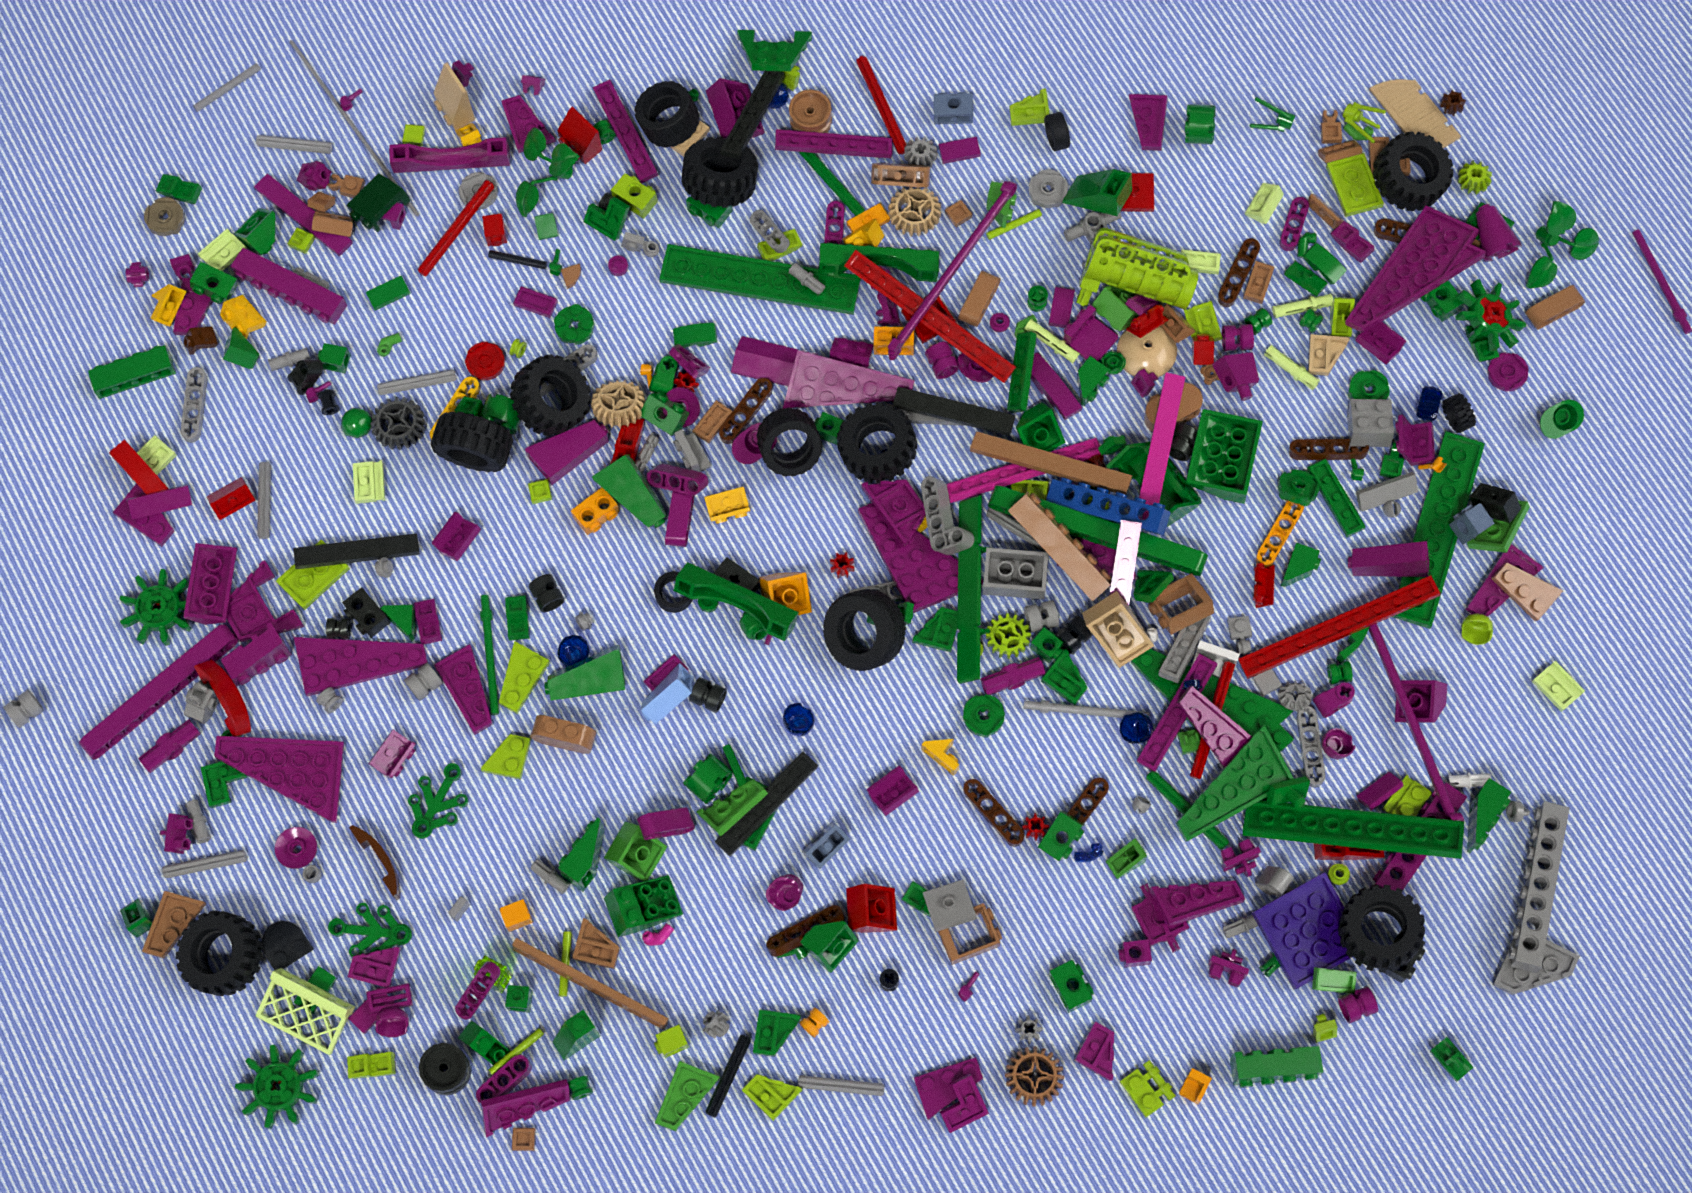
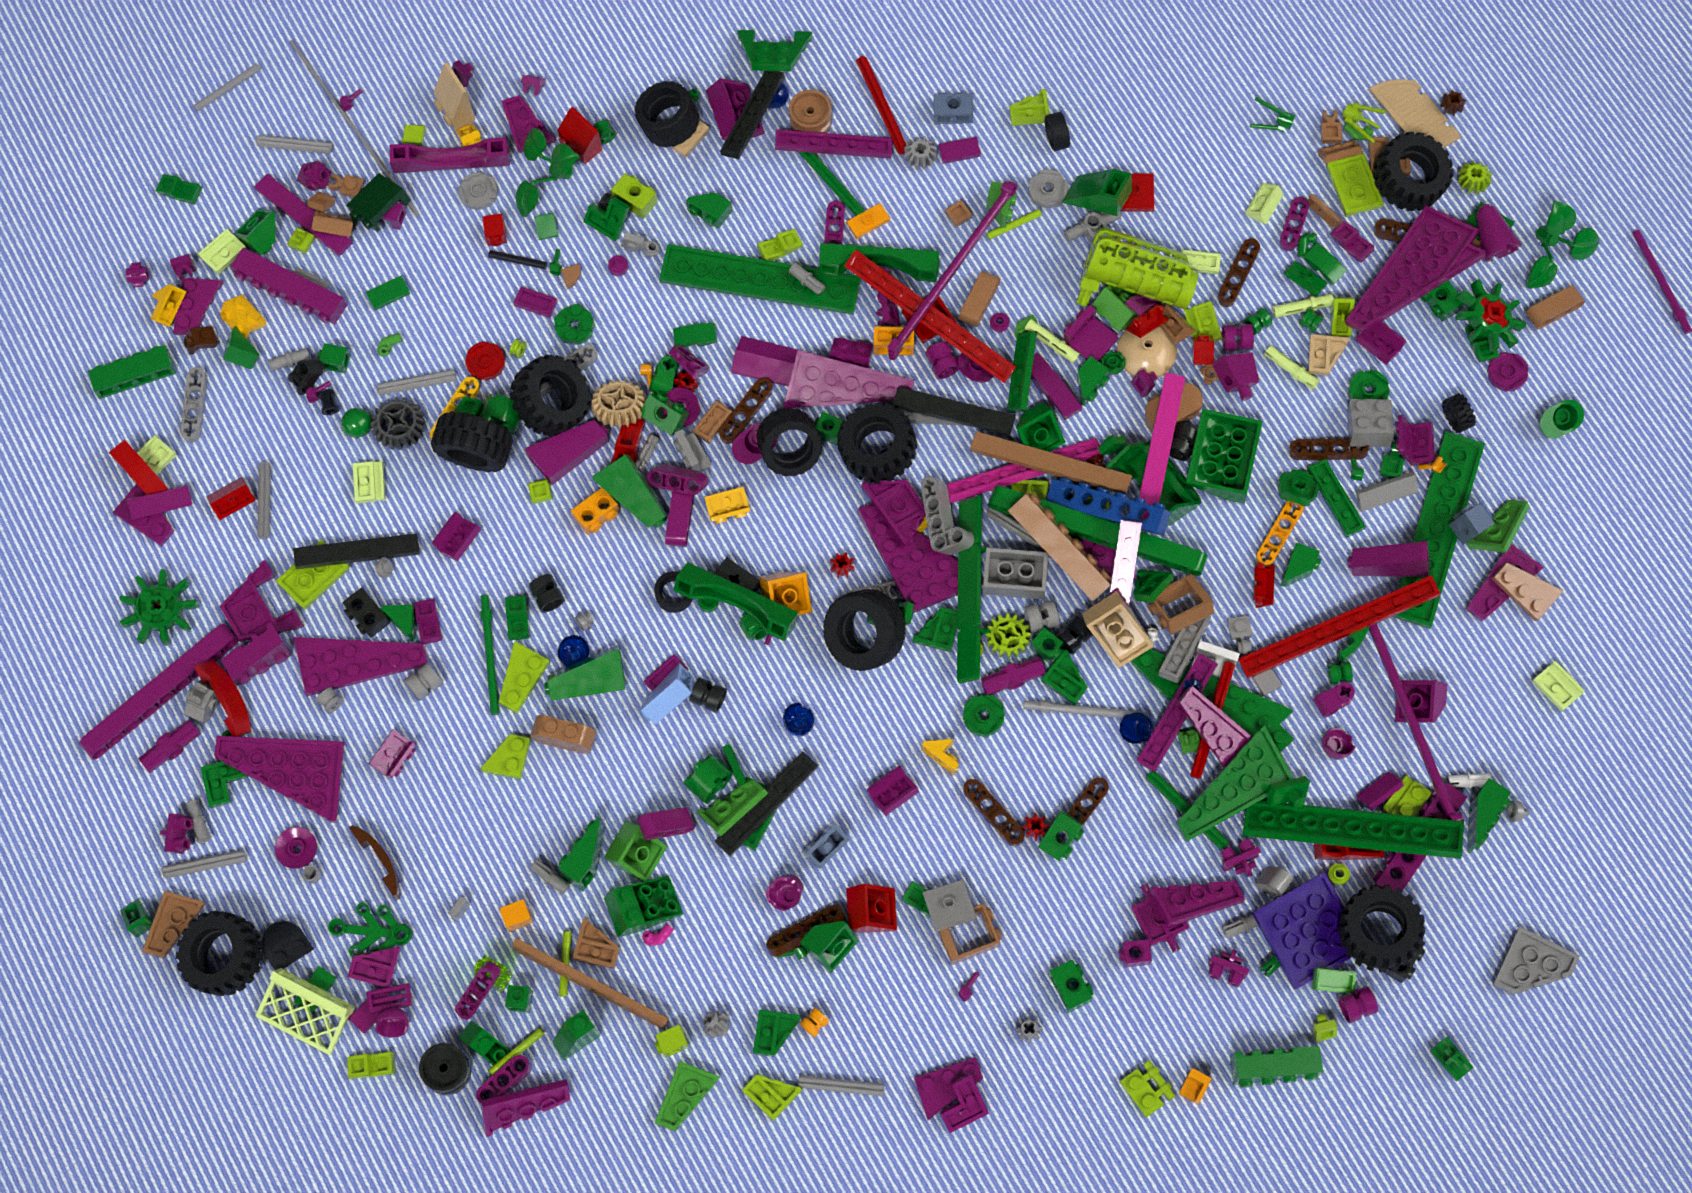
light grey wheel [3,690,44,728] -> none
dark tan plate [144,197,185,236] -> none
magenta slope [183,543,237,625] -> none
green brick [190,261,237,304] -> none
green gear [235,1045,320,1129] -> none
pearl dark grey wheel [326,618,351,639] -> none
green plant [408,763,468,839] -> none
red axle [417,180,494,277] -> none
magenta wing [434,644,493,735] -> none
medium nougat tile [512,1128,536,1151] -> none
green wheel [568,1076,593,1100] -> none
magenta plate [592,79,658,184] -> none
black tyre [682,137,758,208] -> none
black axle [706,1035,751,1118] -> none
light grey beam [750,210,789,253] -> none
lime tile [780,65,800,91] -> none
yellow slope [842,219,884,247] -> none
medium nougat brick [871,163,930,187] -> none
black bush [880,969,899,992] -> none
tan gear [888,187,941,237] -> none
medium nougat gear [1005,1046,1064,1107] -> none
green wheel [1027,285,1048,312] -> none
magenta tile [1049,287,1075,328] -> none
clear blue arm [1074,843,1104,862] -> none
magenta wing [1074,1021,1114,1081] -> none
bright green slope [1106,838,1147,879] -> none
magenta wing [1129,94,1168,151] -> none
light grey hinge [1132,795,1151,814] -> none
green brick [1185,104,1216,145] -> none
medium nougat plate [1243,261,1275,304] -> none
light grey gear [1278,680,1312,711] -> none
light grey beam [1296,706,1325,788] -> none
light grey hinge [1383,501,1401,518] -> none
clear blue gear [1416,386,1443,421] -> none
lime hair [1461,613,1493,645] -> none
pearl dark grey brick [1470,483,1521,523] -> none
light grey brick [1509,801,1570,973] -> none

